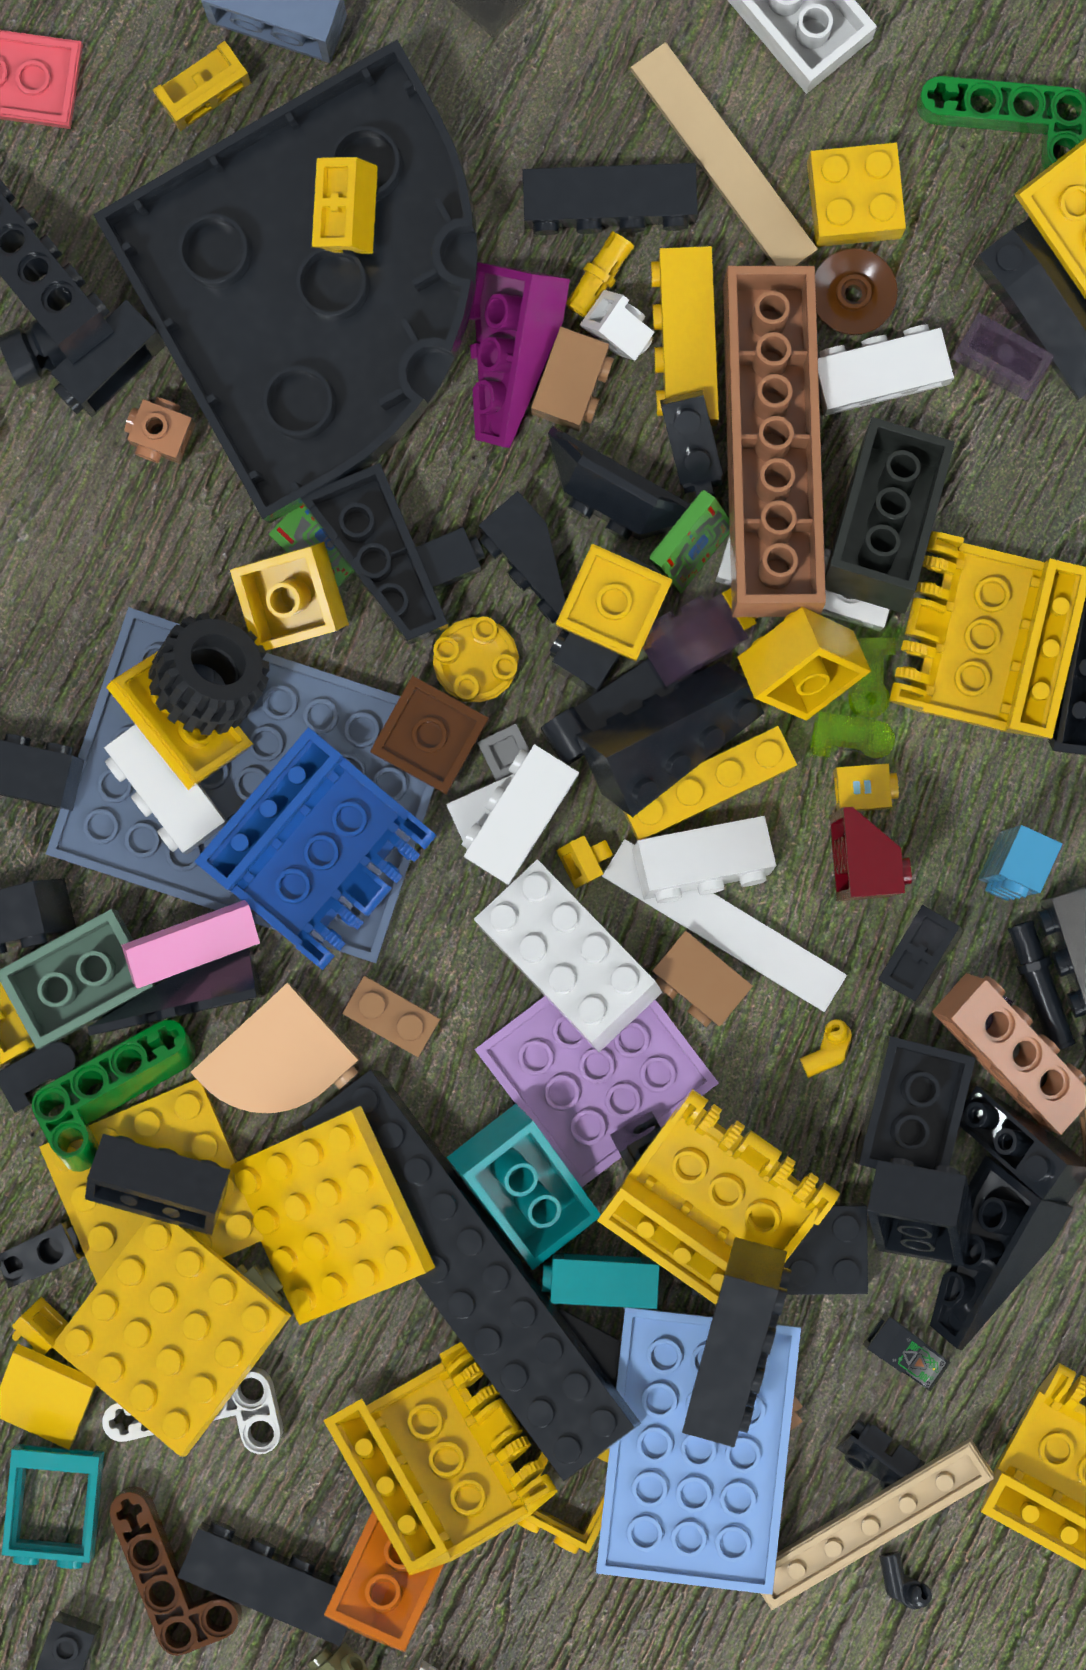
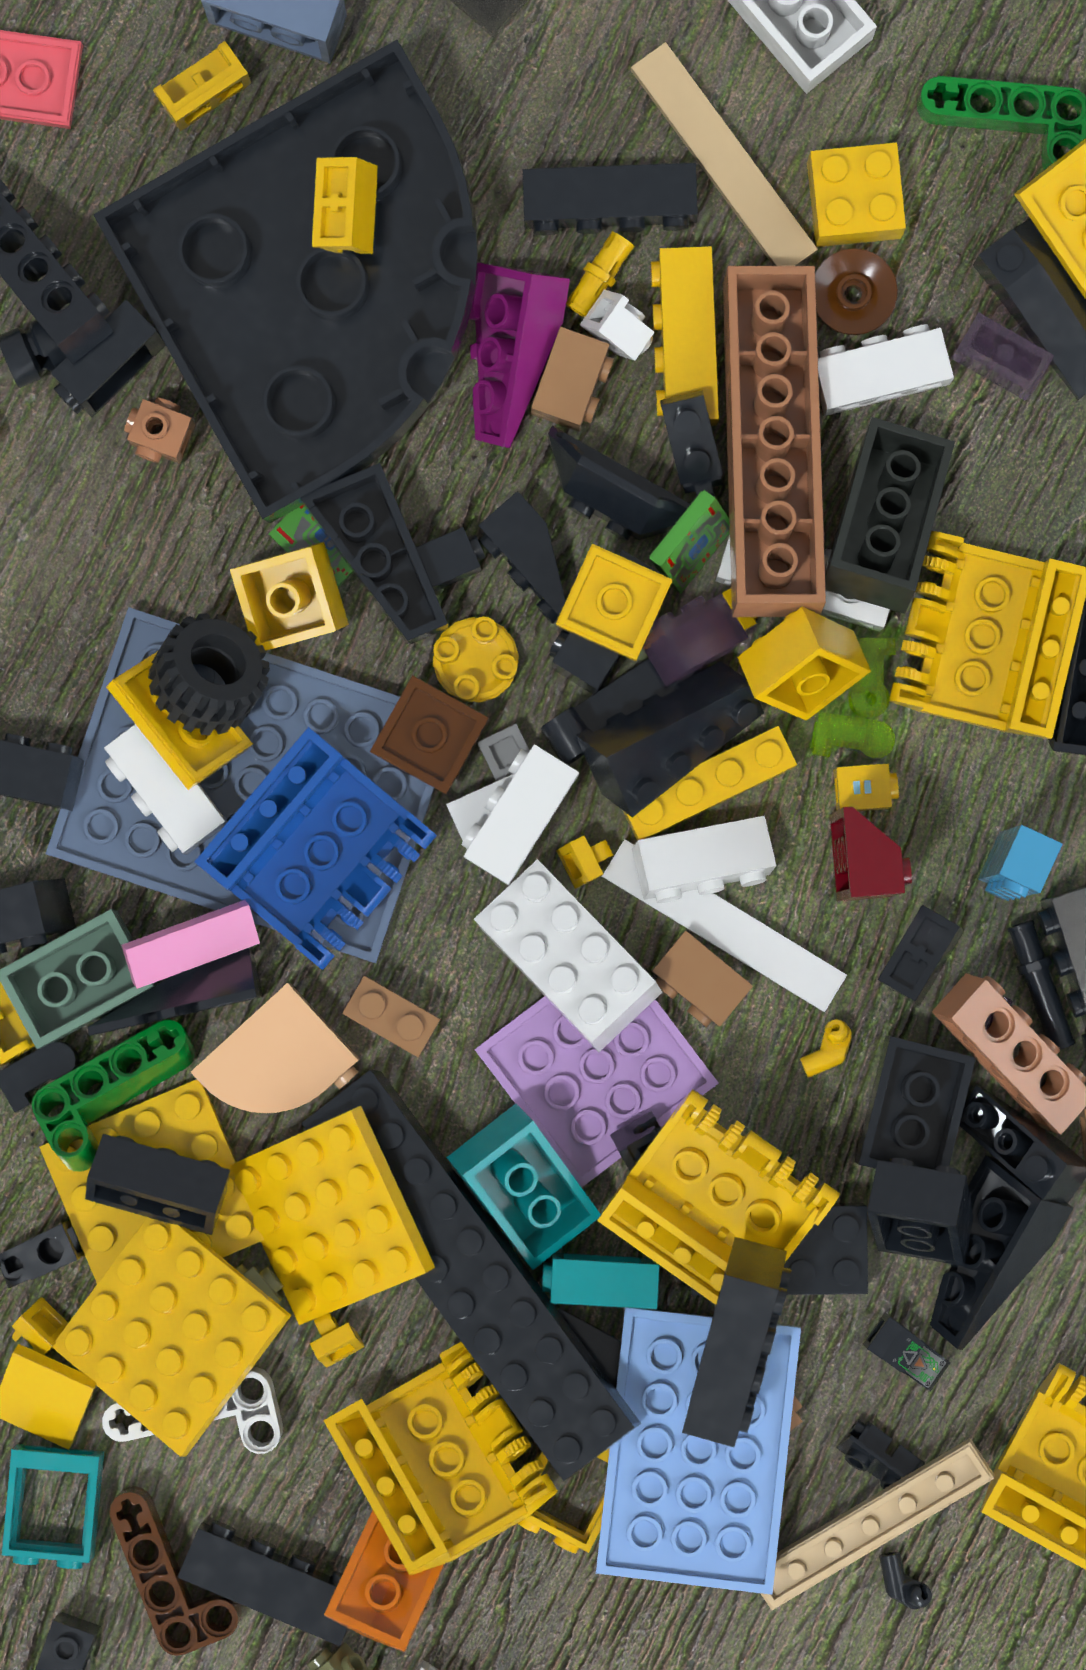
none -> yellow tile [310,1313,365,1368]

